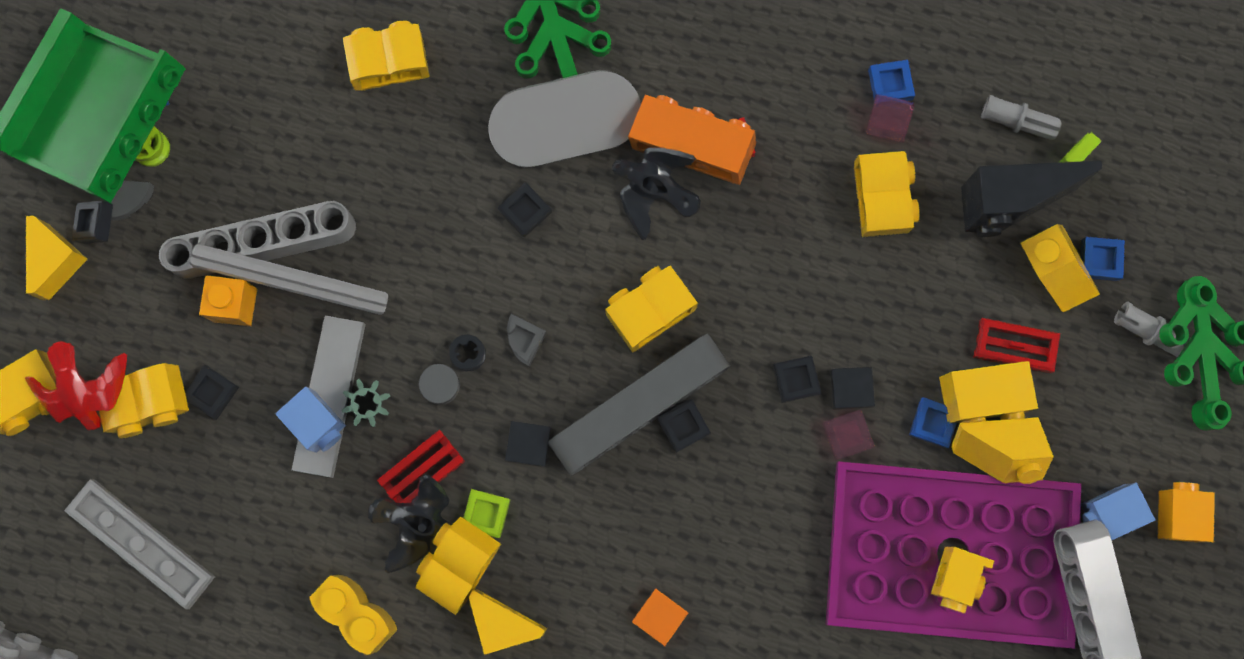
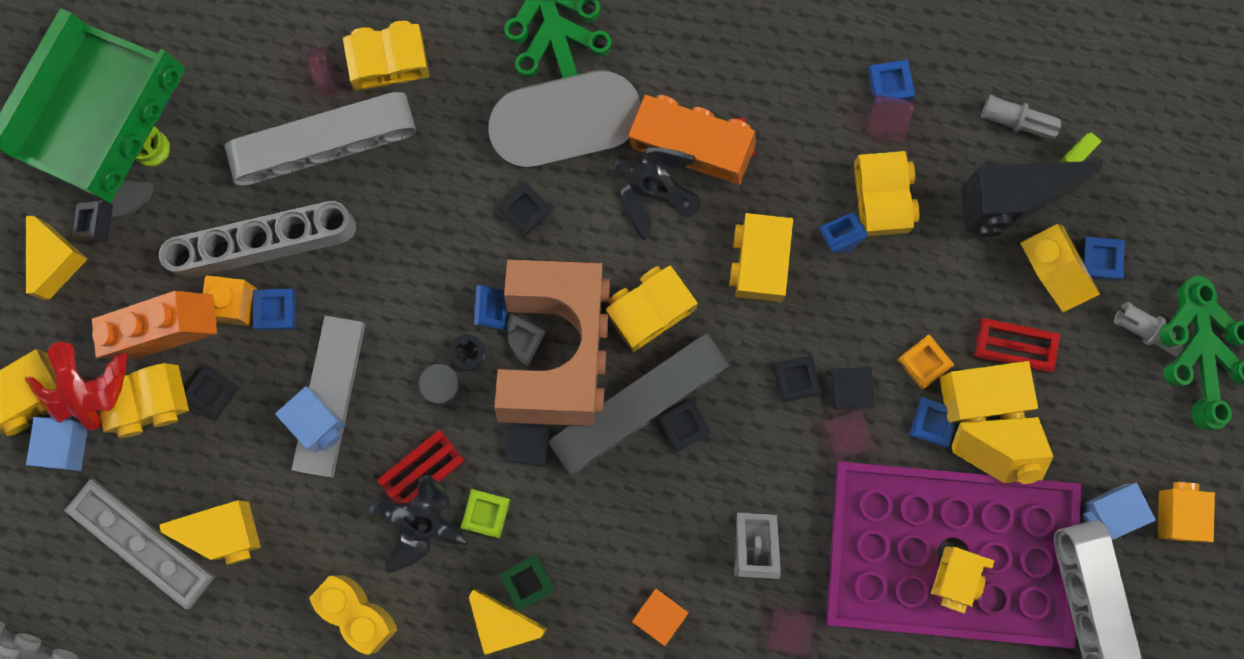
light grey axle [190,244,388,315] -> none
sand green gear [342,379,390,427] -> none
yellow brick [415,516,501,615] -> none
none -> medium blue brick [26,415,88,471]
none -> orange brick [92,291,217,360]
none -> yellow slope [159,500,261,565]
none -> light grey beam [224,92,416,186]
none -> blue tile [253,289,296,331]
none -> clear pink tile [308,47,338,97]
none -> blue slope [474,285,508,330]
none -> nougat arch [494,260,610,426]
none -> dark green brick [498,554,557,611]
none -> yellow brick [729,213,793,302]
none -> light grey slope [734,513,781,579]
none -> clear pink tile [766,607,816,657]
none -> blue slope [819,212,868,252]
none -> light orange tile [897,334,954,390]

